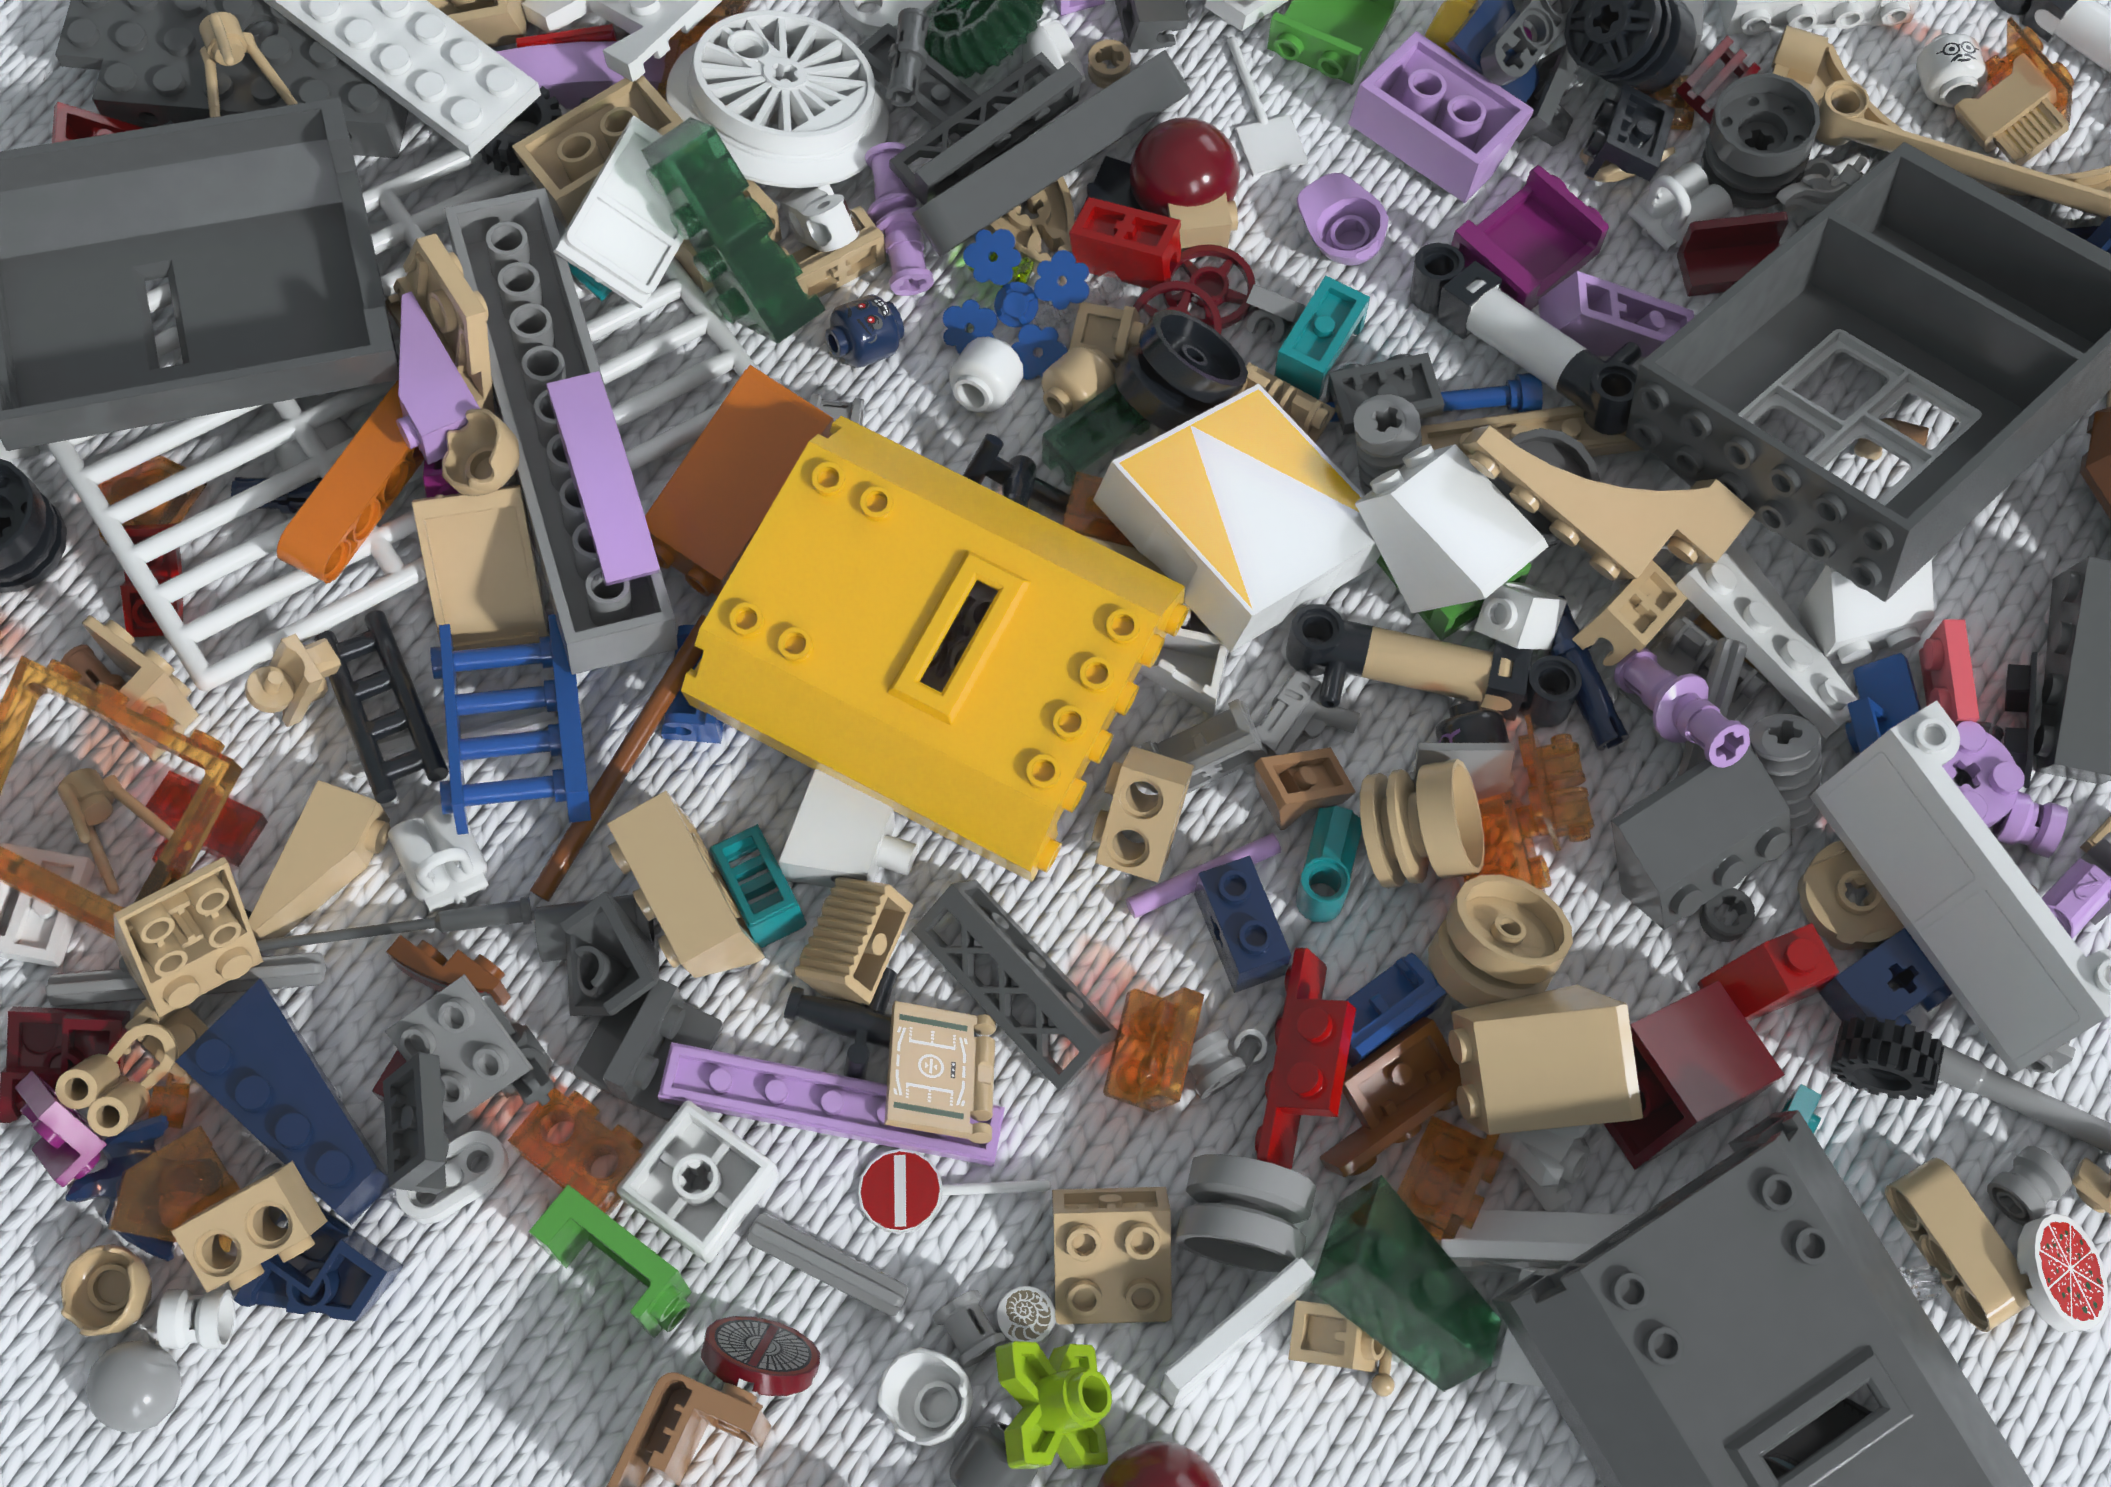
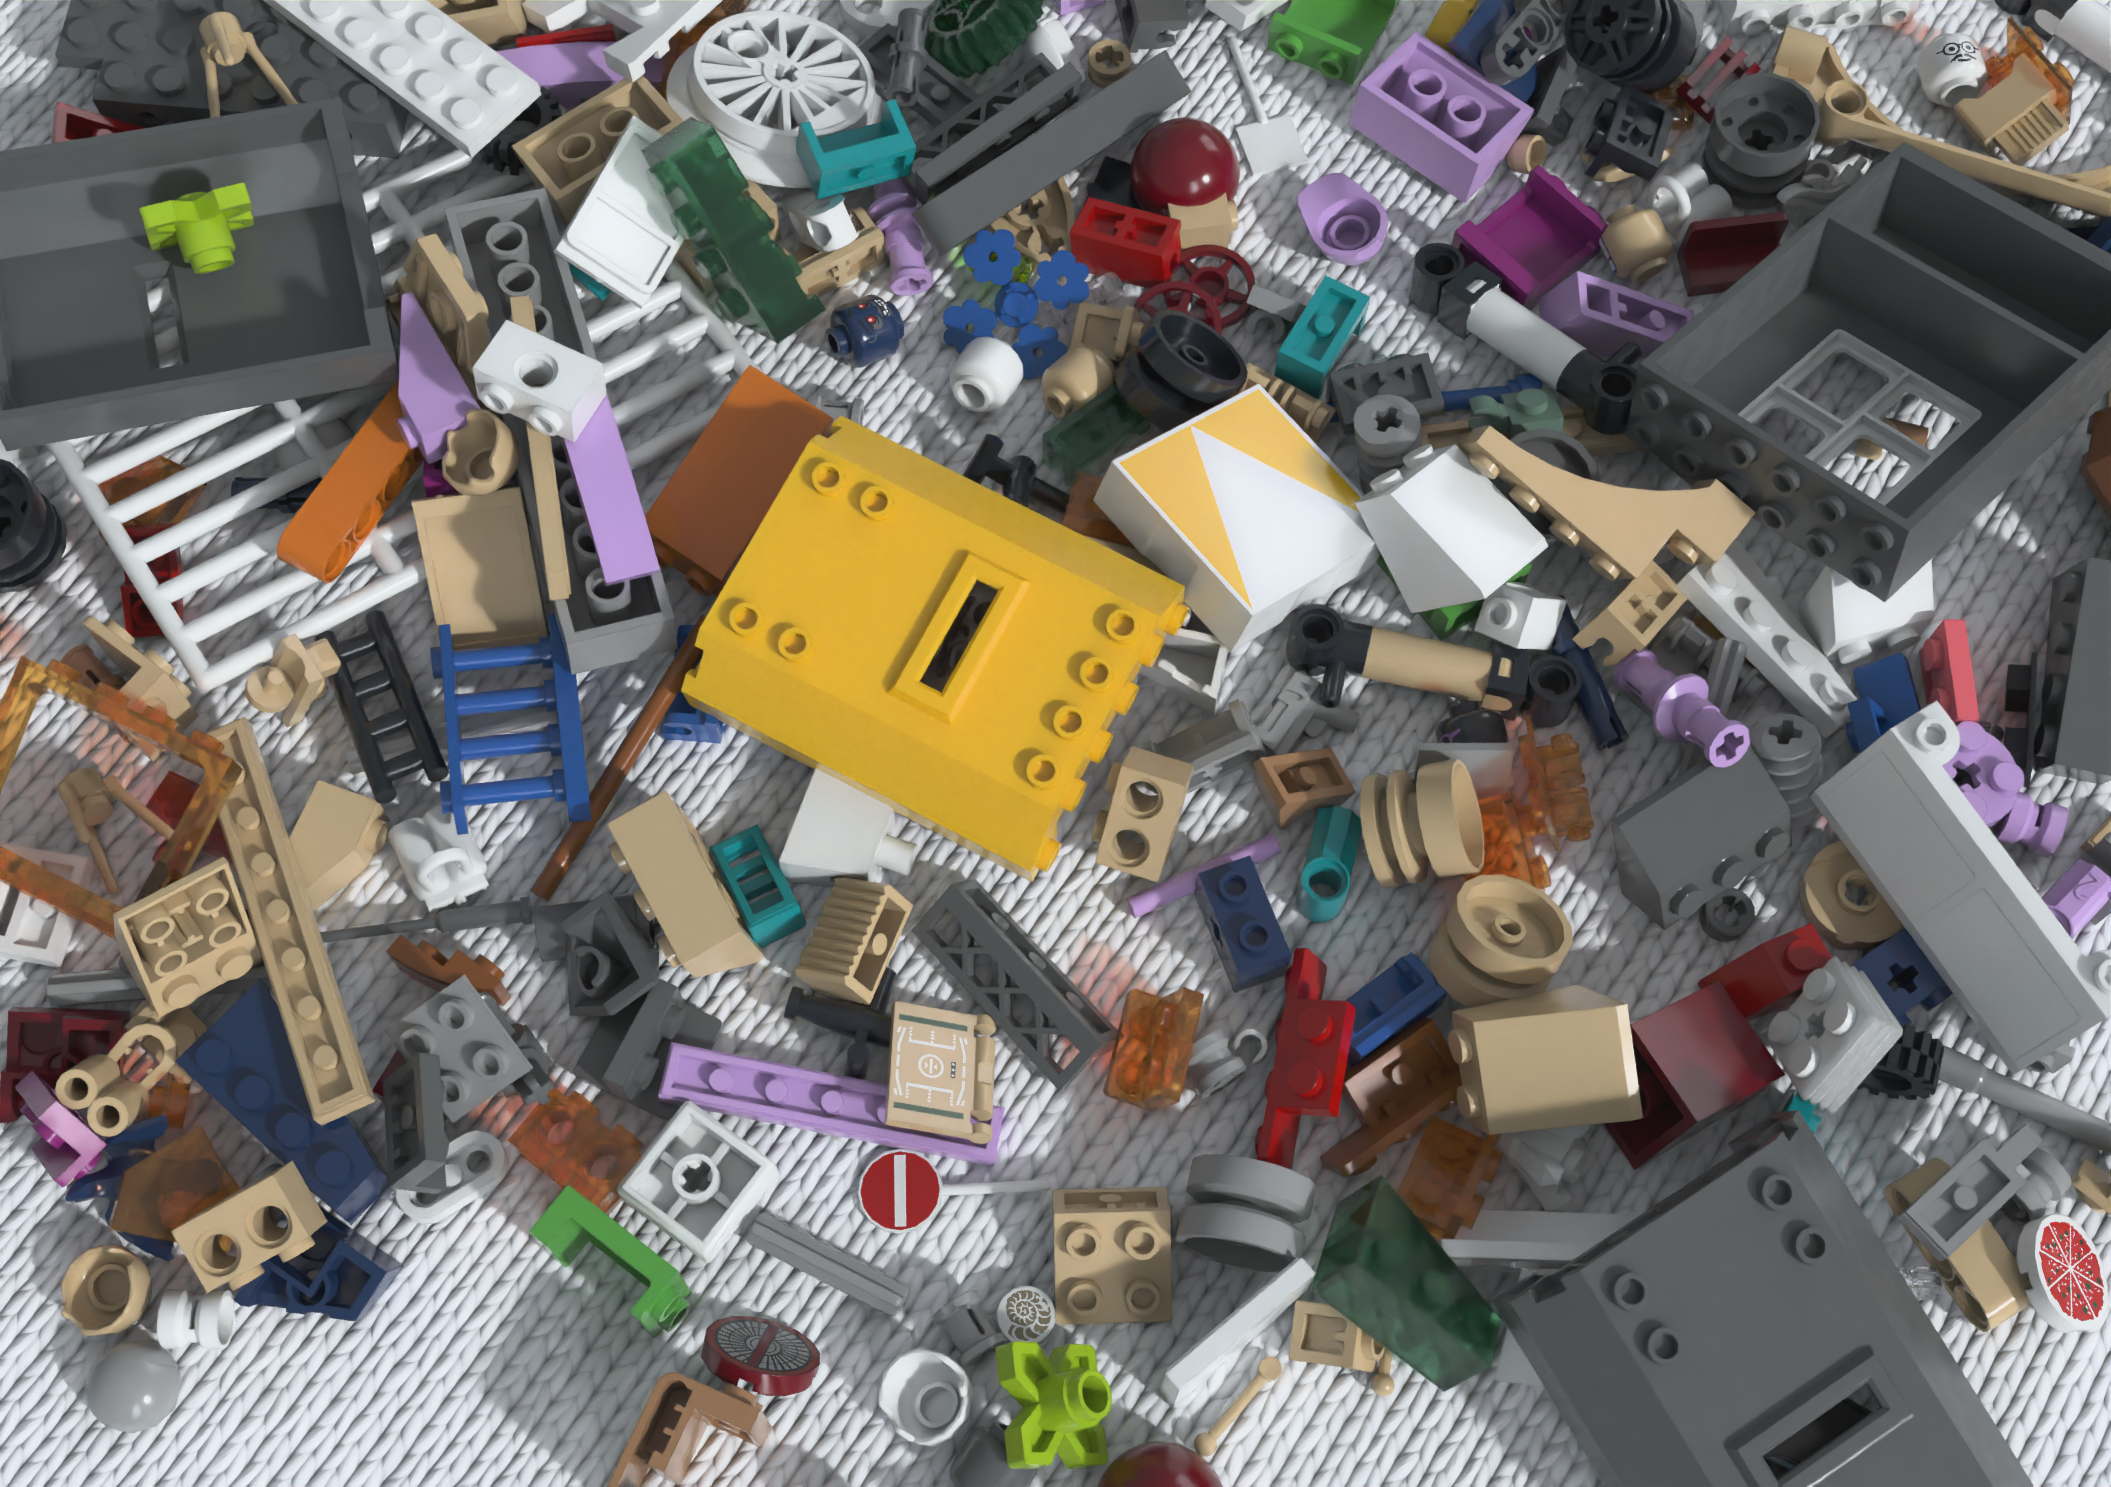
none -> lime plant [139,183,254,274]
none -> tan tile [193,717,375,1126]
none -> white brick [473,320,607,443]
none -> tan tile [510,295,571,601]
none -> teal panel [796,99,916,200]
none -> tan hinge [1194,1356,1282,1457]
none -> sand green plate [1468,387,1564,439]
none -> tan hinge [1505,134,1547,174]
none -> tan head [1599,205,1673,283]
none -> white brick [1767,957,1903,1114]
none -> light grey hinge [1897,1123,2044,1262]

